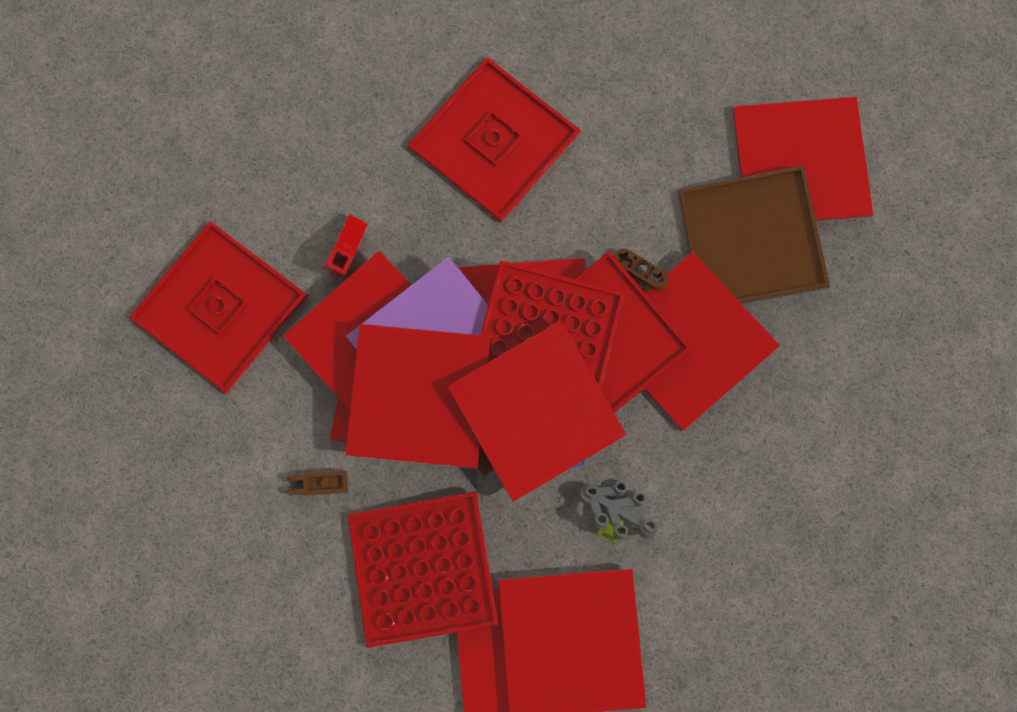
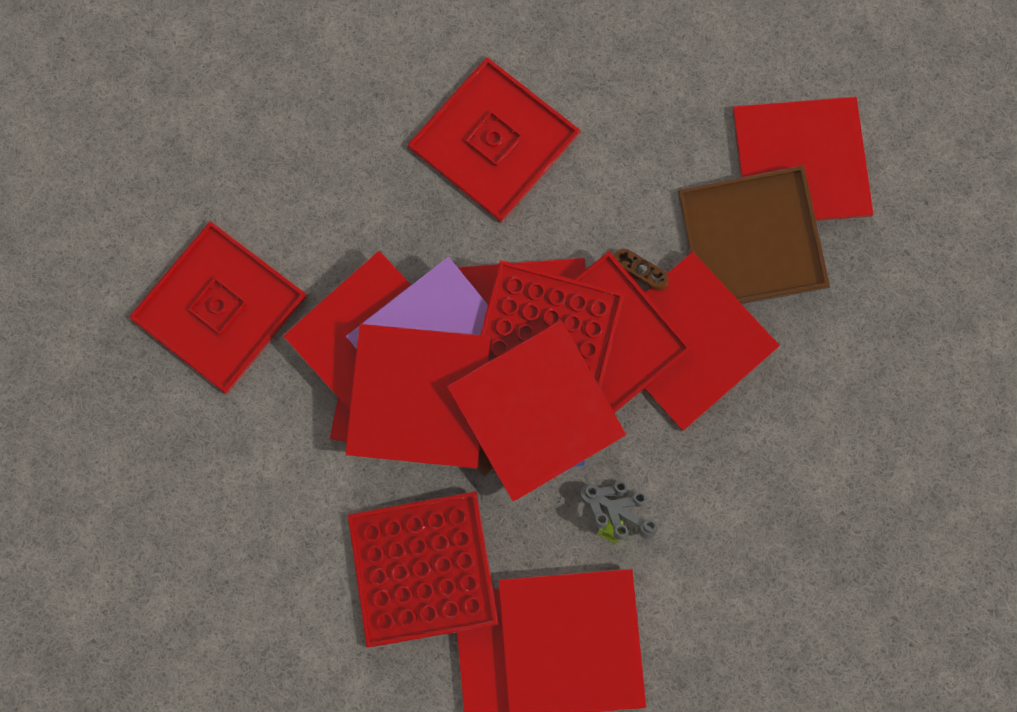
reddish brown hinge [287,471,349,496] -> none
red slope [321,214,368,278] -> none

